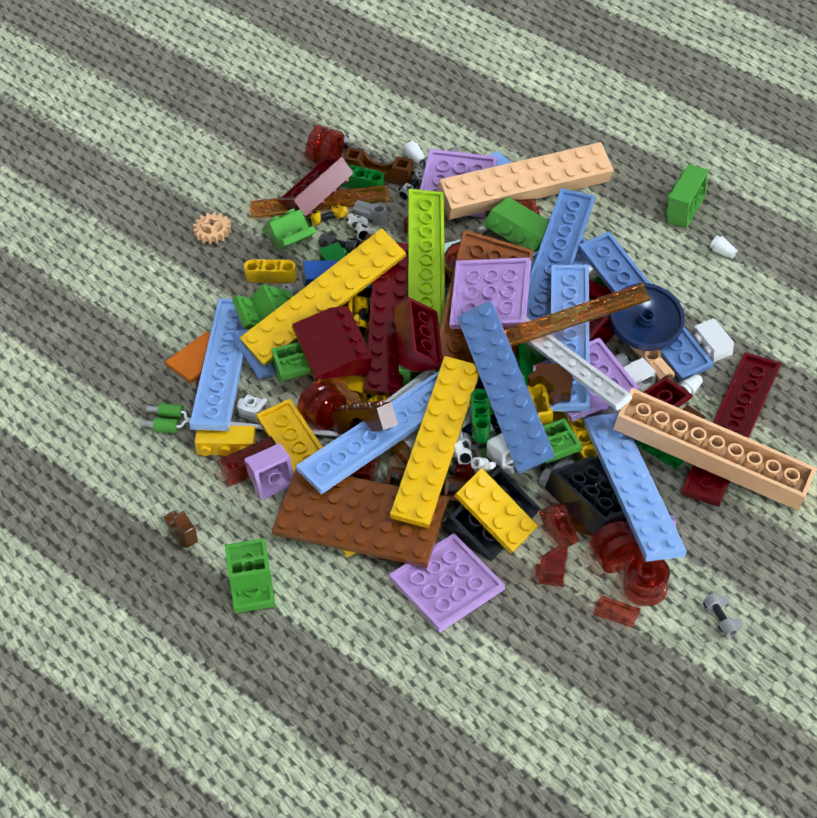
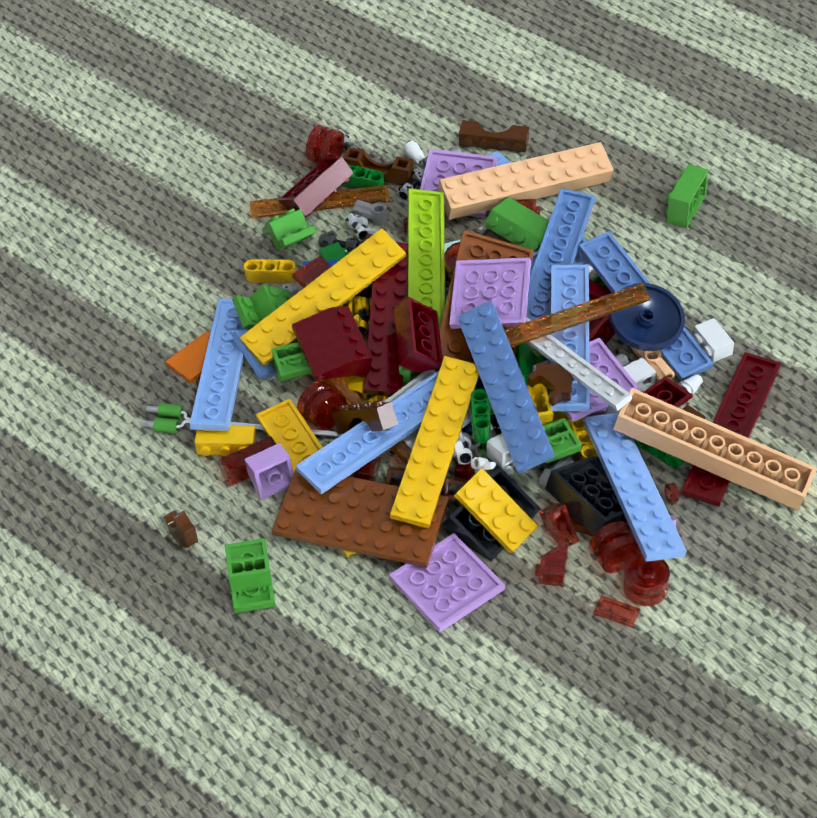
light nougat gear [193,212,232,245] -> none
white brick [237,394,268,424] -> none
yellow piece [309,204,349,226] -> none
light grey piece [703,594,743,638] -> none
white cone [710,235,738,259] -> none
none -> clear red tile [292,256,332,288]
none -> reddish brown arch [459,120,529,152]
none -> clear red tile [664,483,679,504]

